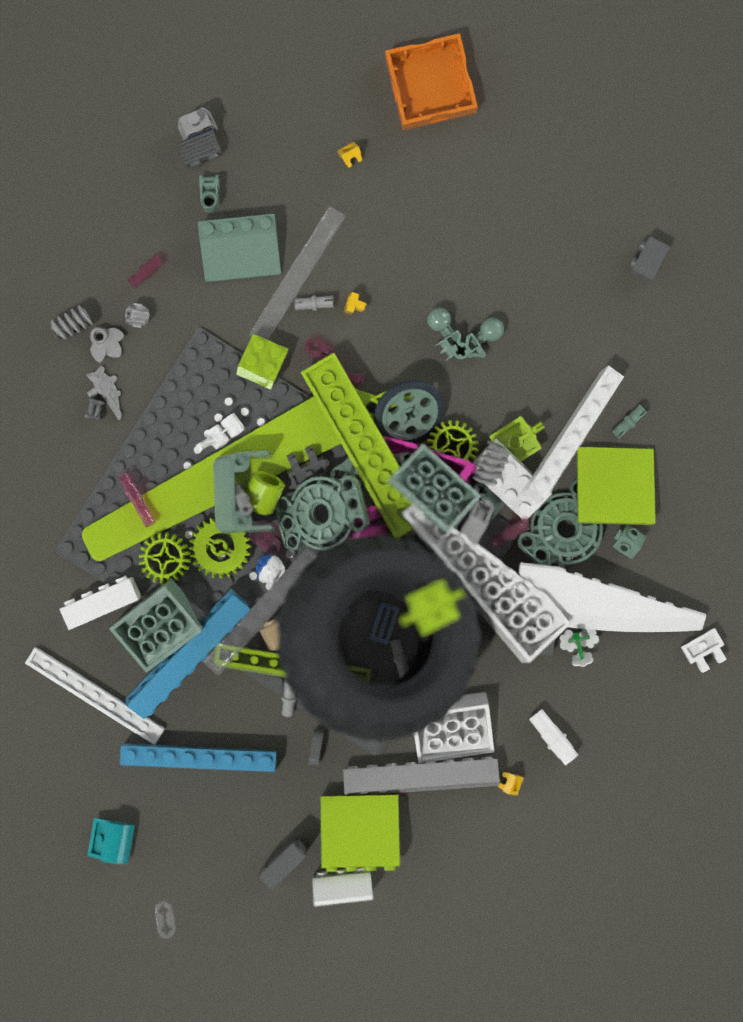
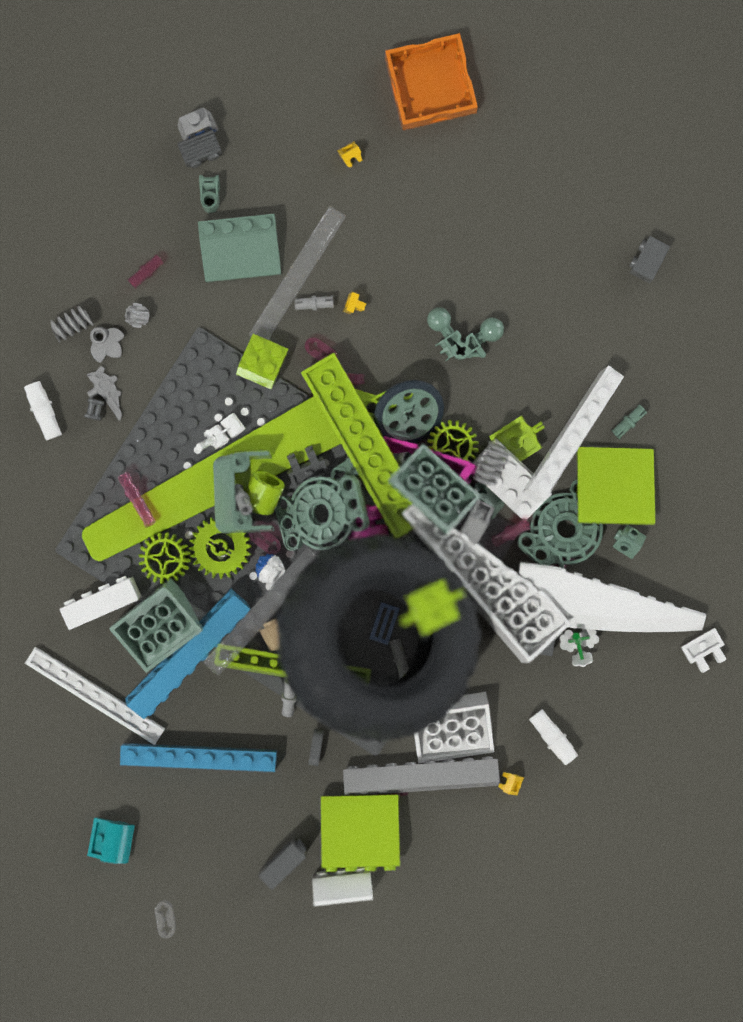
none -> white piece [24,381,62,441]

